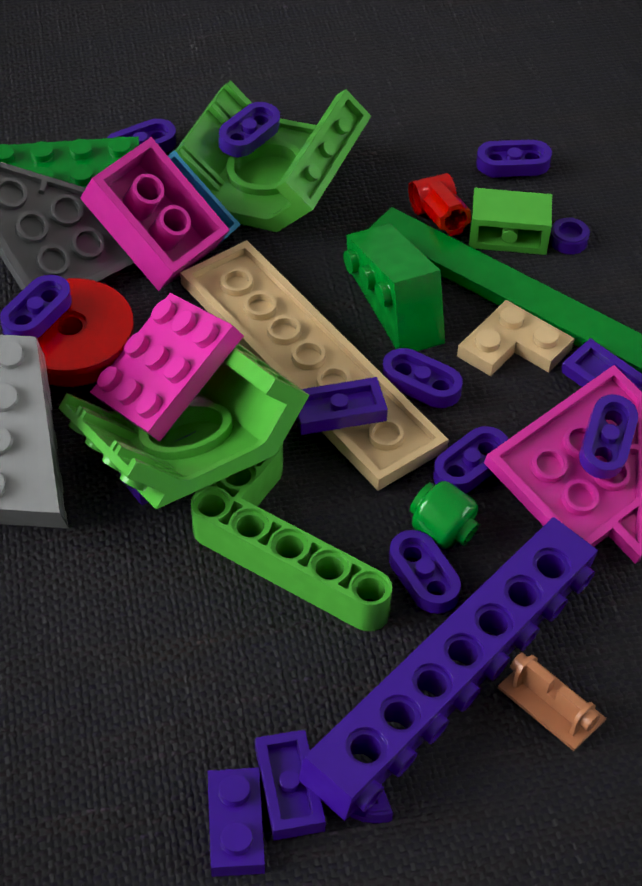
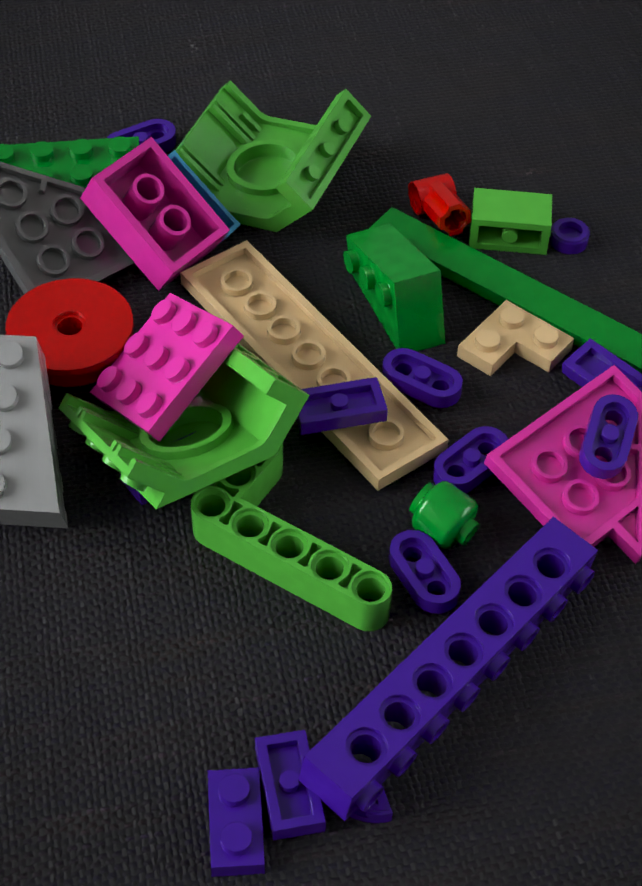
dark purple plate [0,275,72,339] -> none
dark purple plate [218,102,280,158] -> none
dark purple plate [476,140,552,178] -> none
nougat hinge [498,652,606,751] -> none

